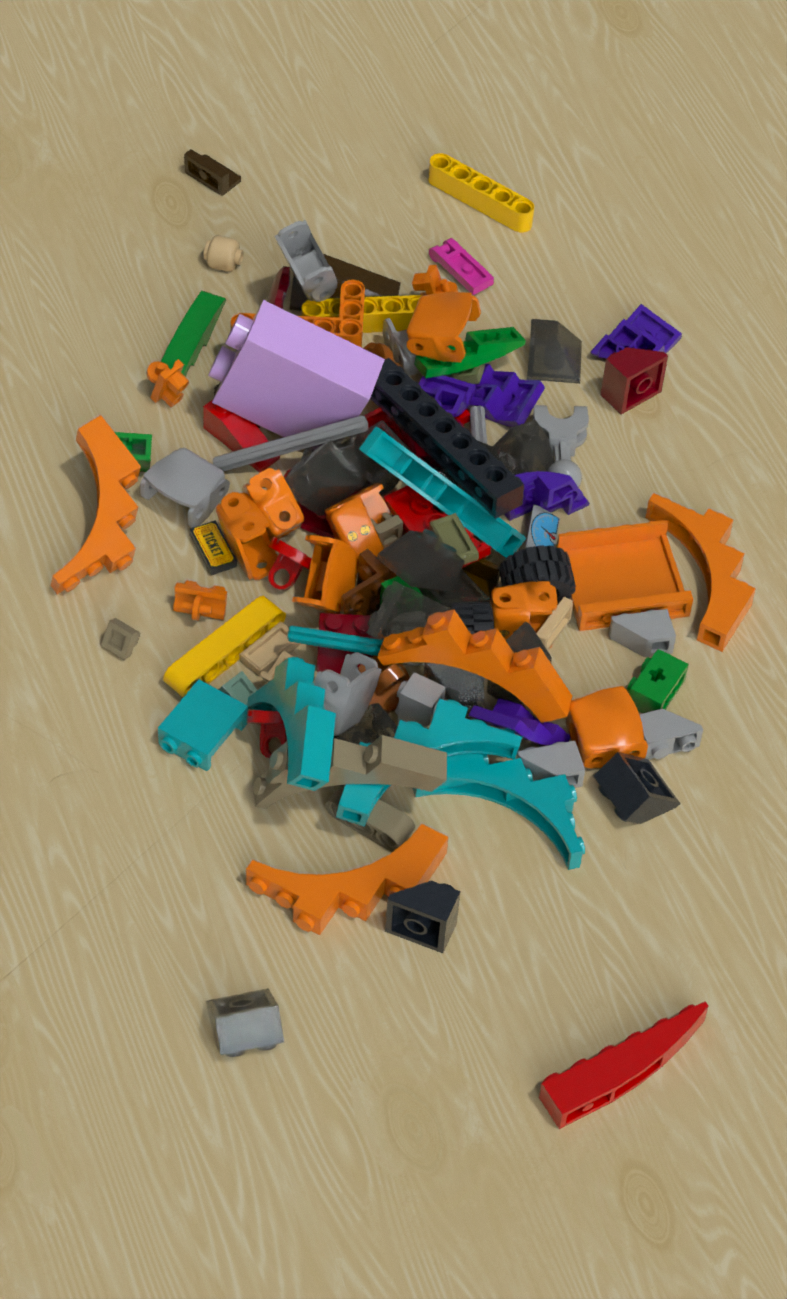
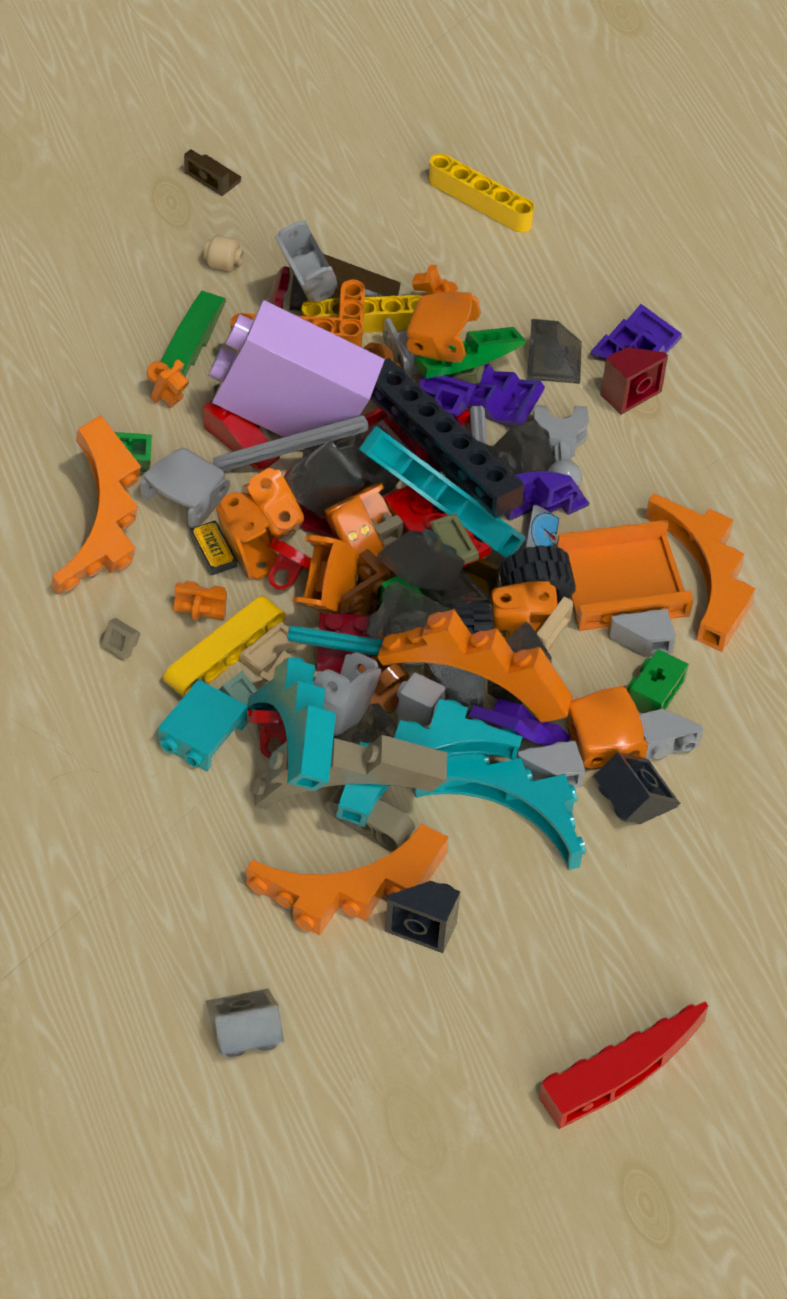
dark pink plate [429,238,494,295] -> none

